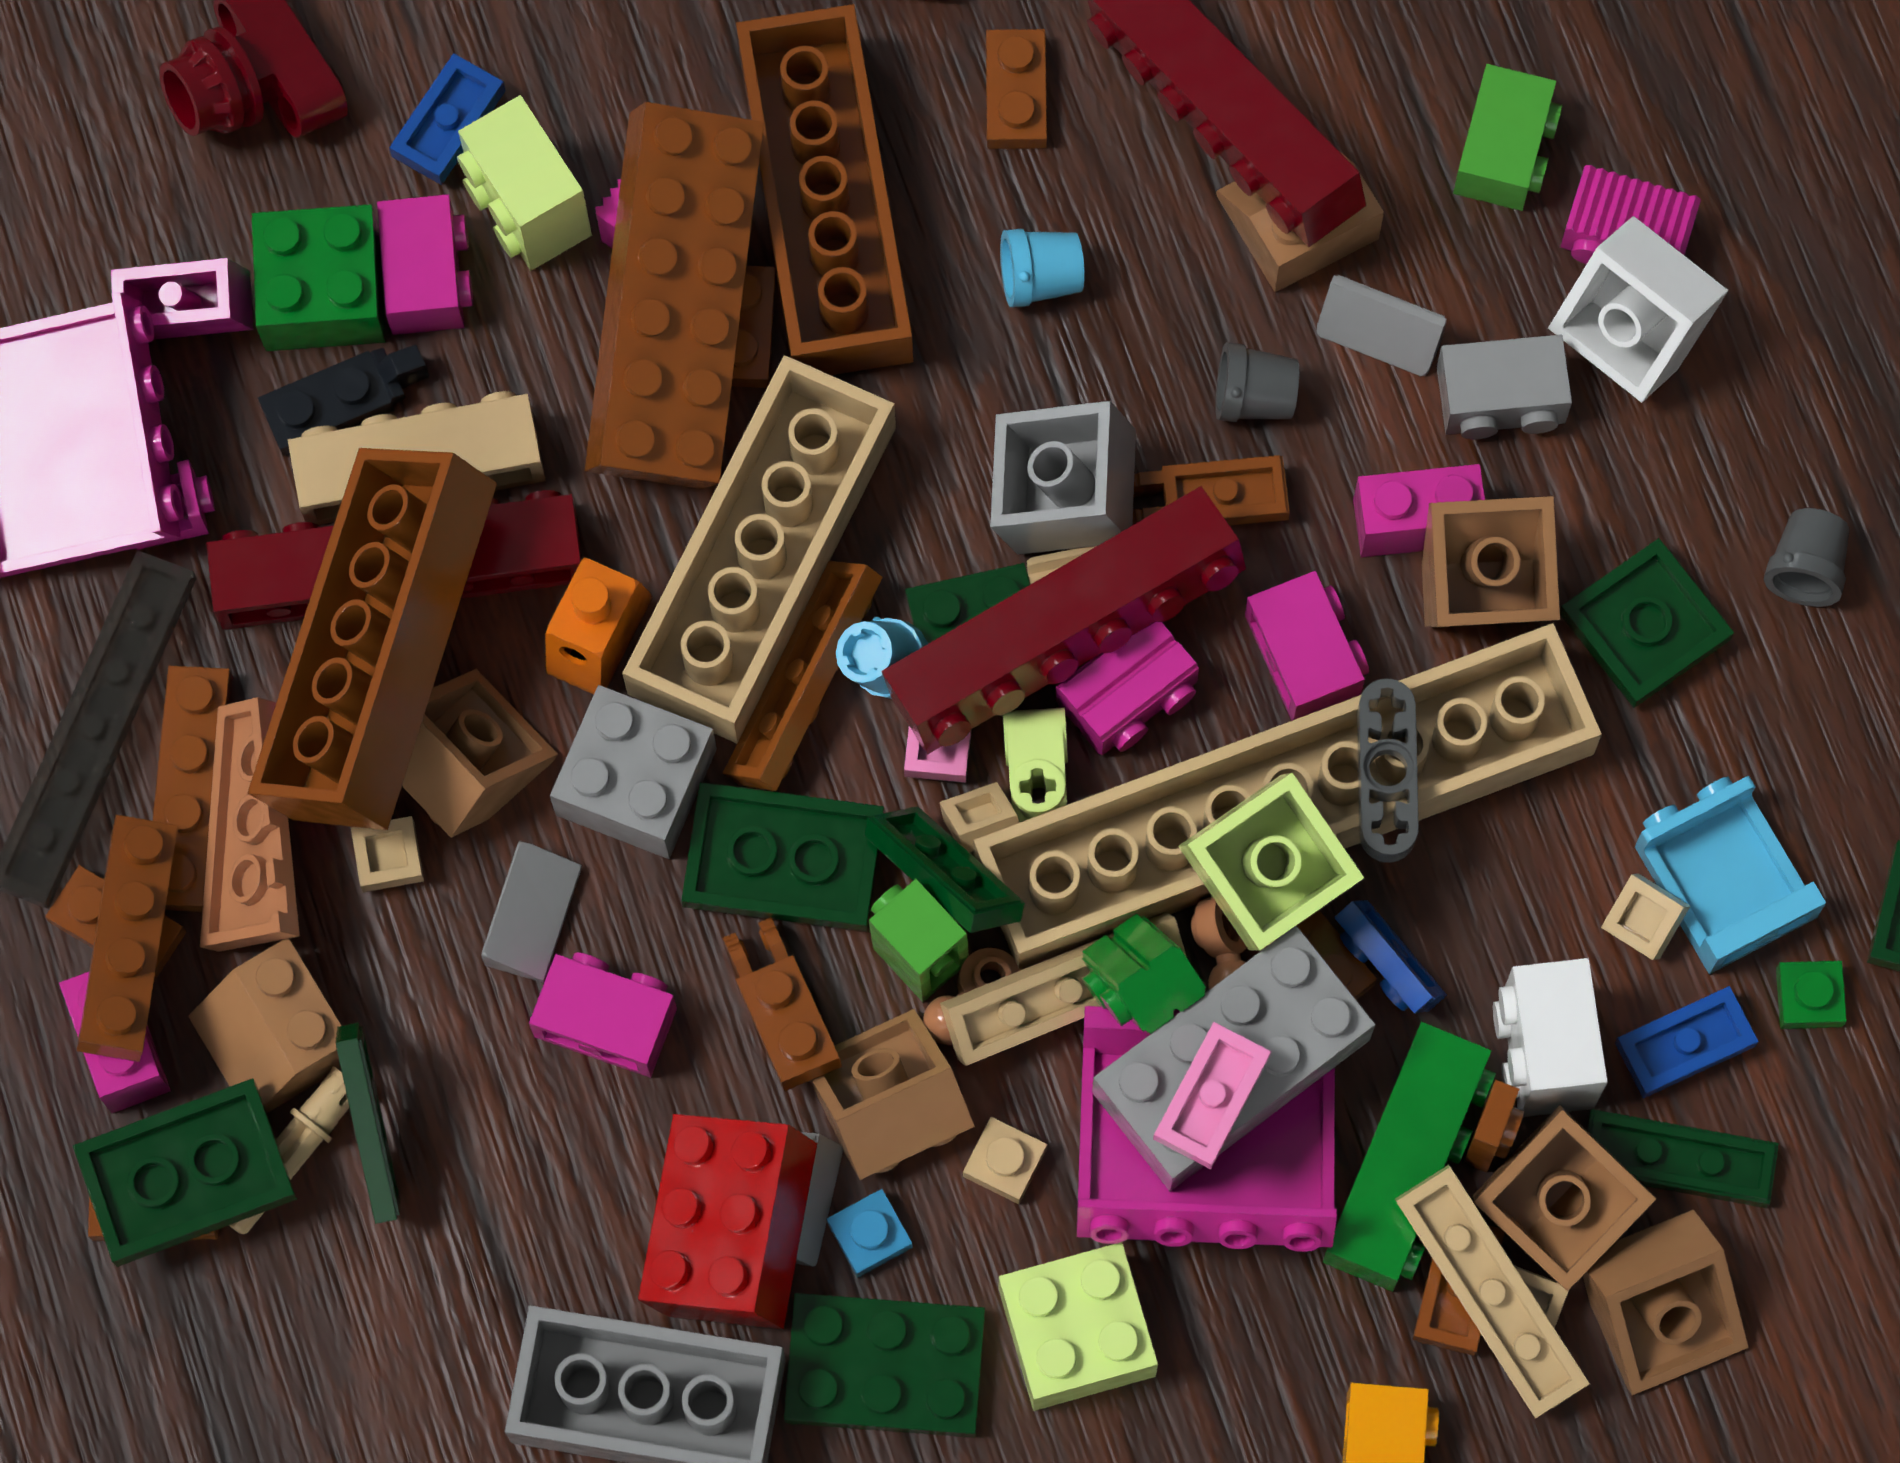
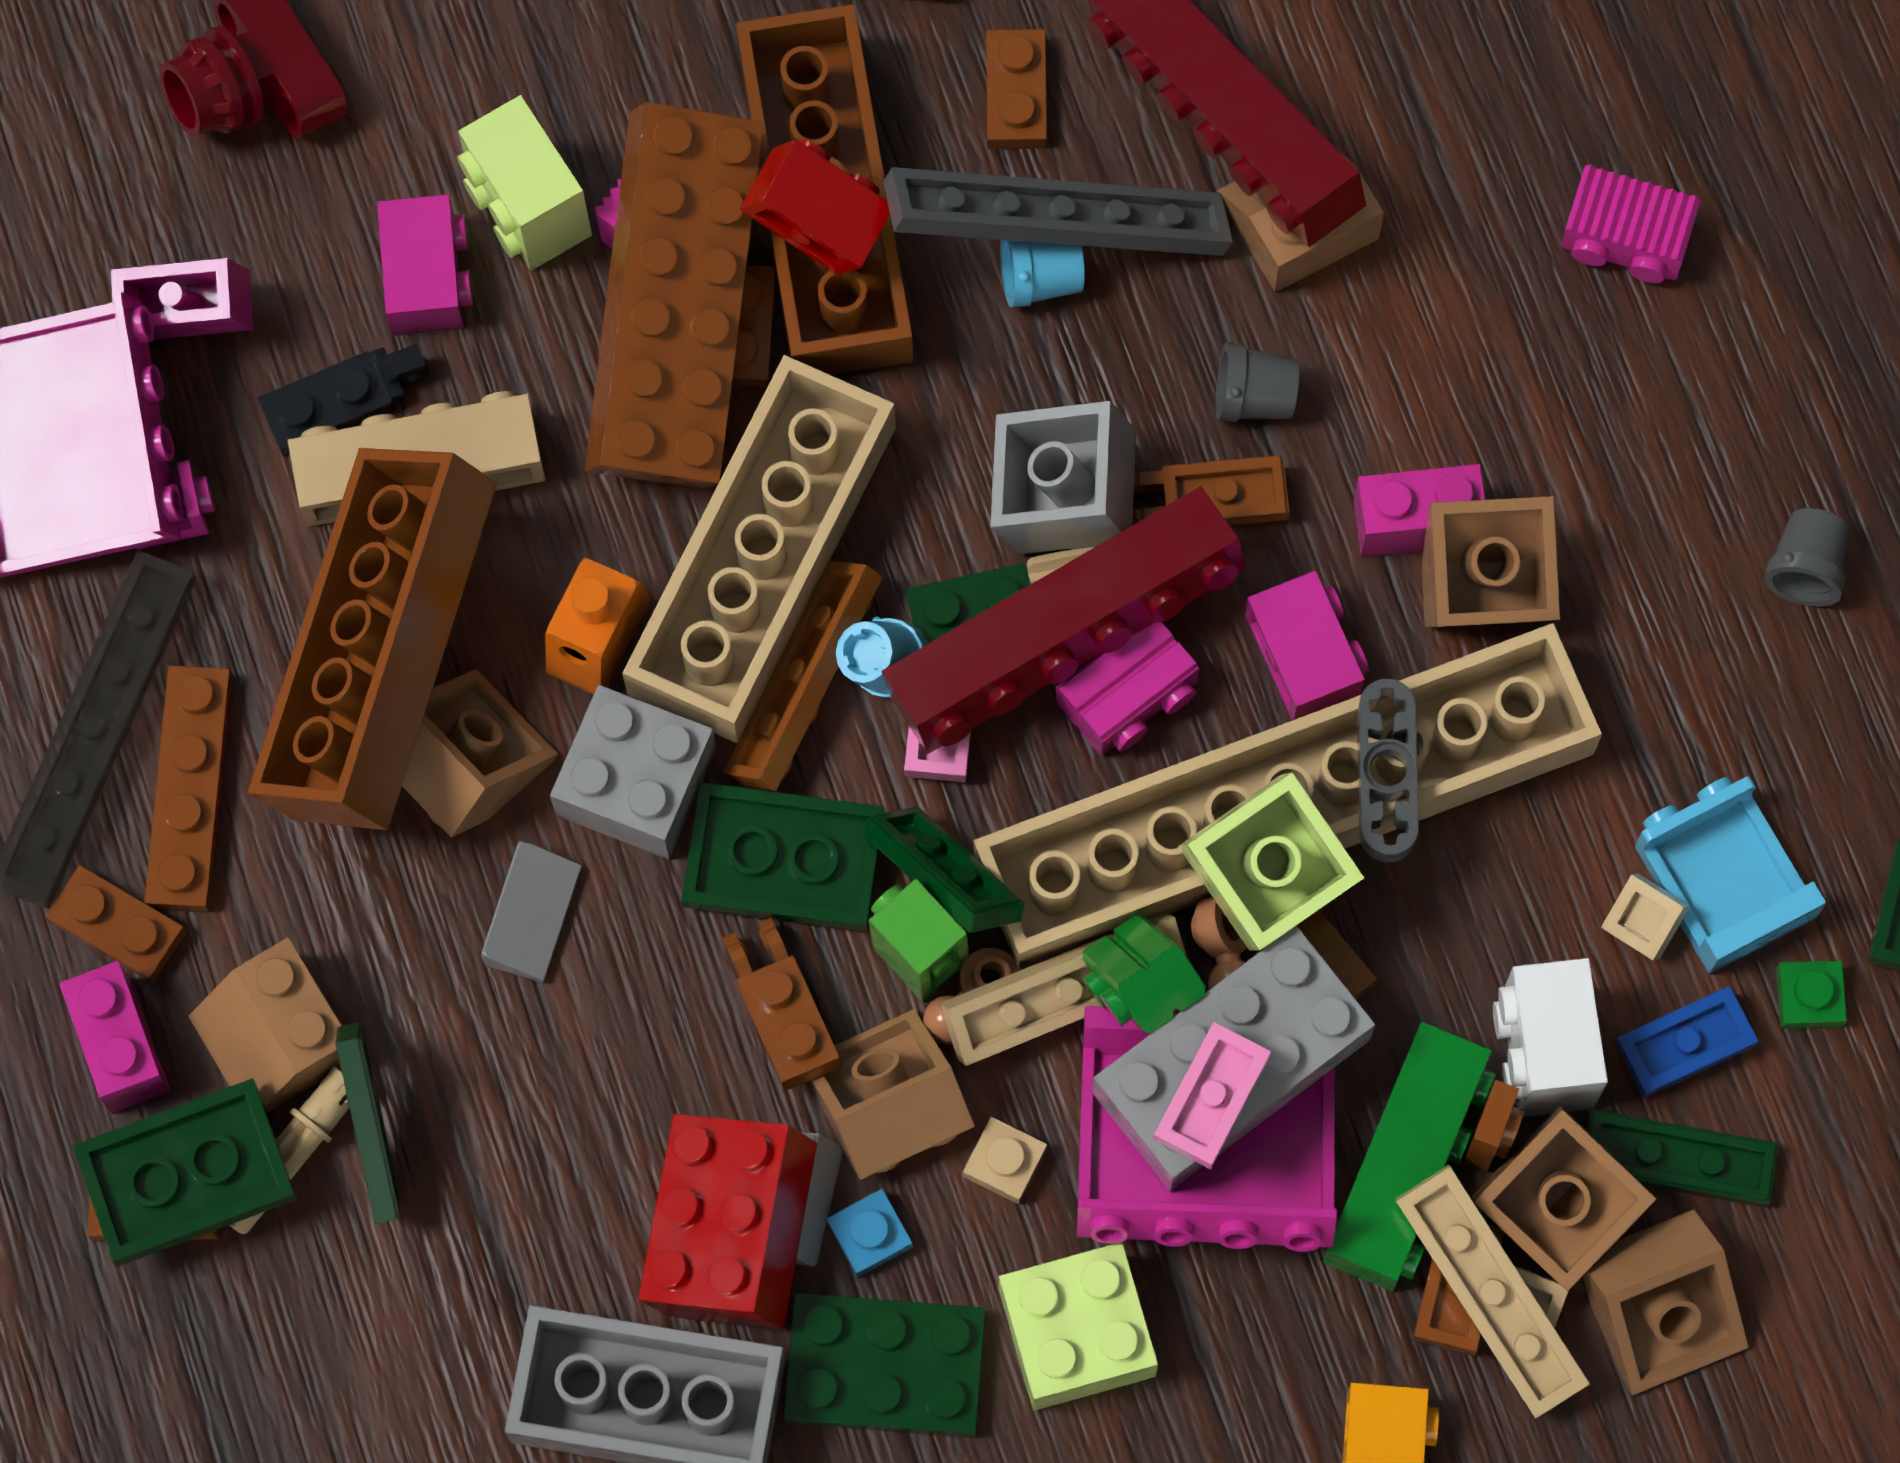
dark orange plate [76,814,178,1062] -> none
nougat wing [200,697,300,952] -> none
dark red brick [206,490,583,630] -> none
green brick [252,204,386,351] -> none
tan plate [351,816,424,893] -> none
blue plate [389,53,506,185] -> none
dark pink brick [529,952,677,1078] -> none
tan plate [939,782,1019,853] -> none
yellowish green piece [1003,708,1068,823] -> none
light grey slope [1316,275,1447,376] -> none
blue plate [1334,900,1447,1013] -> none
light grey brick [1437,334,1572,439] -> none
bright green brick [1453,63,1562,211] -> none
white brick [1548,216,1729,403] -> none
dark green plate [1560,538,1734,708] -> none
none -> red brick [739,139,890,275]
none -> dark grey plate [883,167,1233,256]

